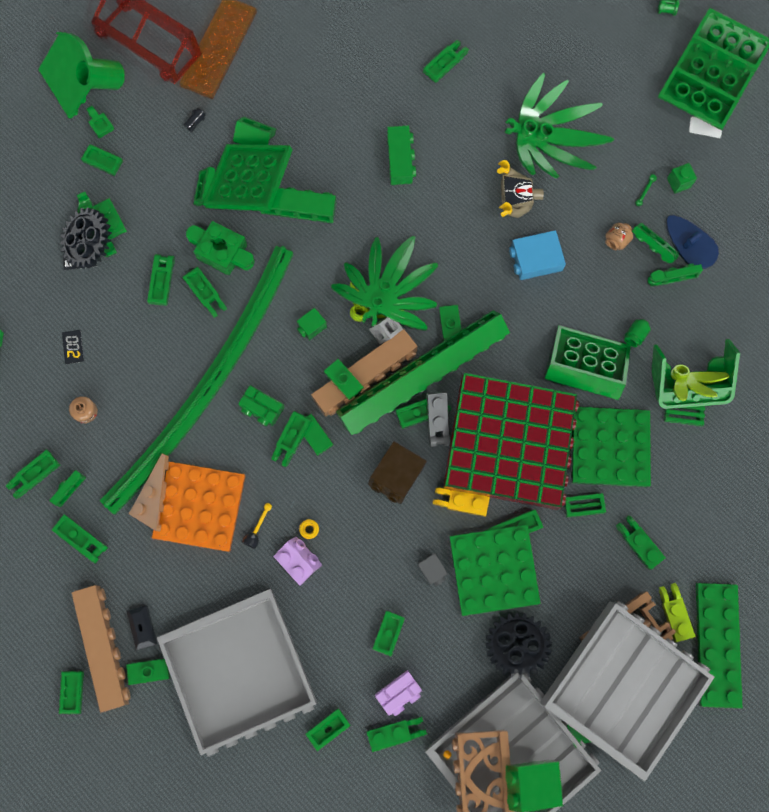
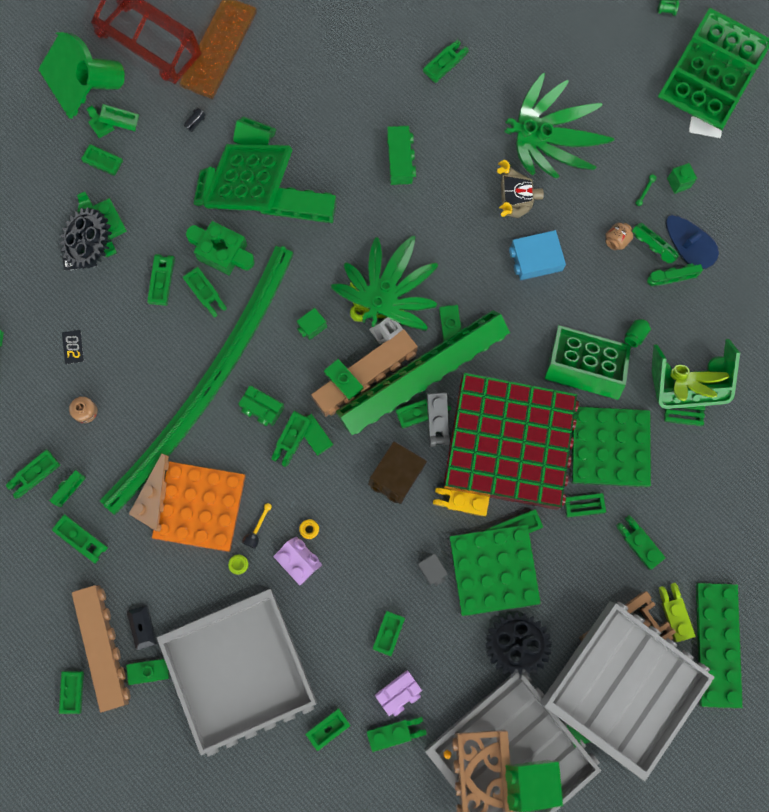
none -> green plate [99,104,139,131]
none -> lime plate [228,555,248,575]

